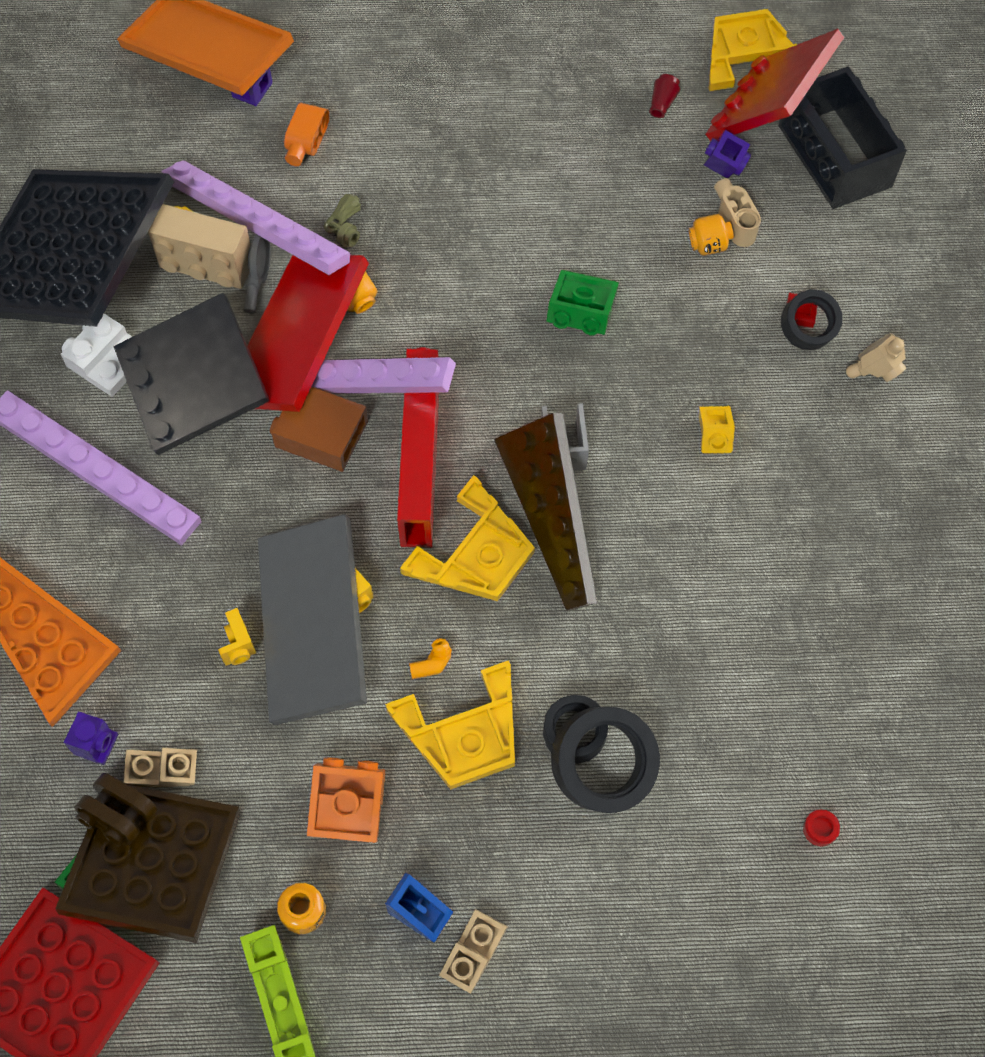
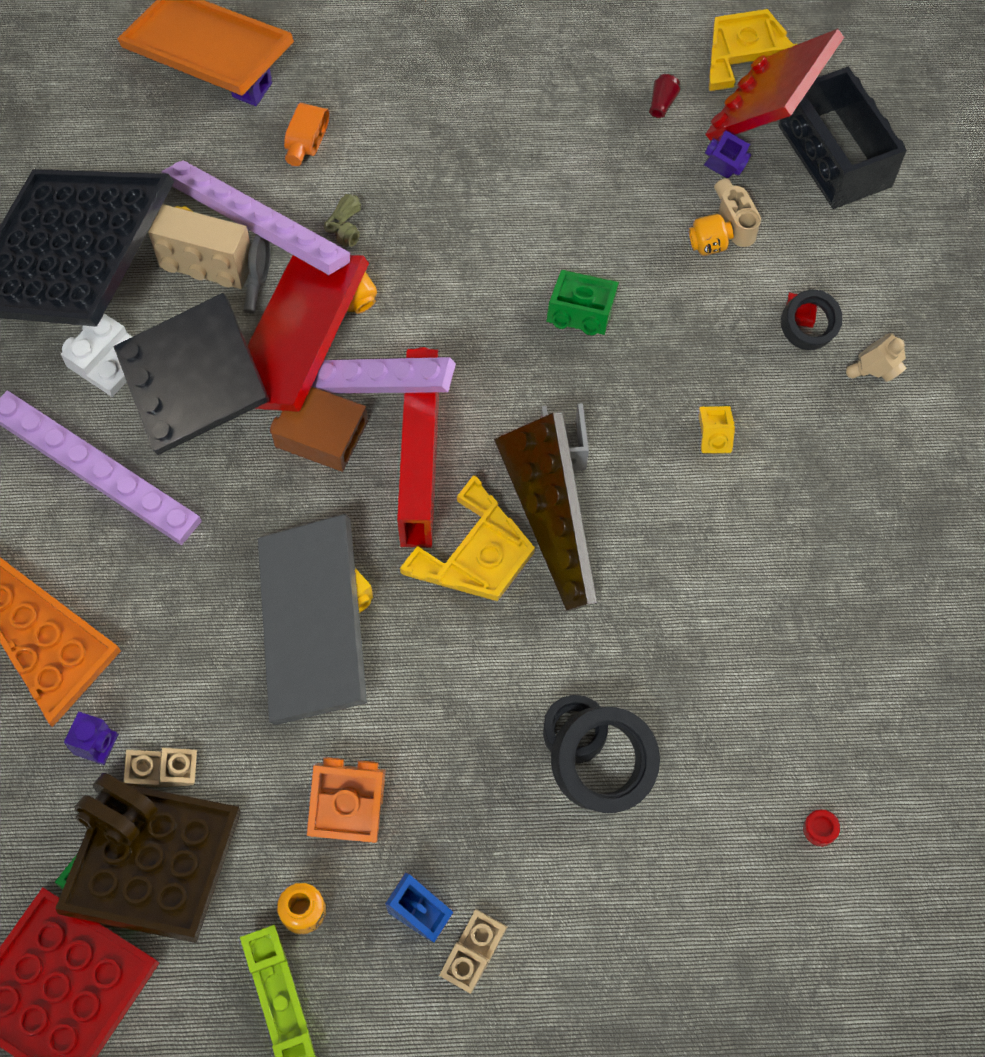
yellow bracket [218,608,256,666] -> none
yellow wing [385,660,515,790] -> none
light orange arm [409,639,452,679] -> none

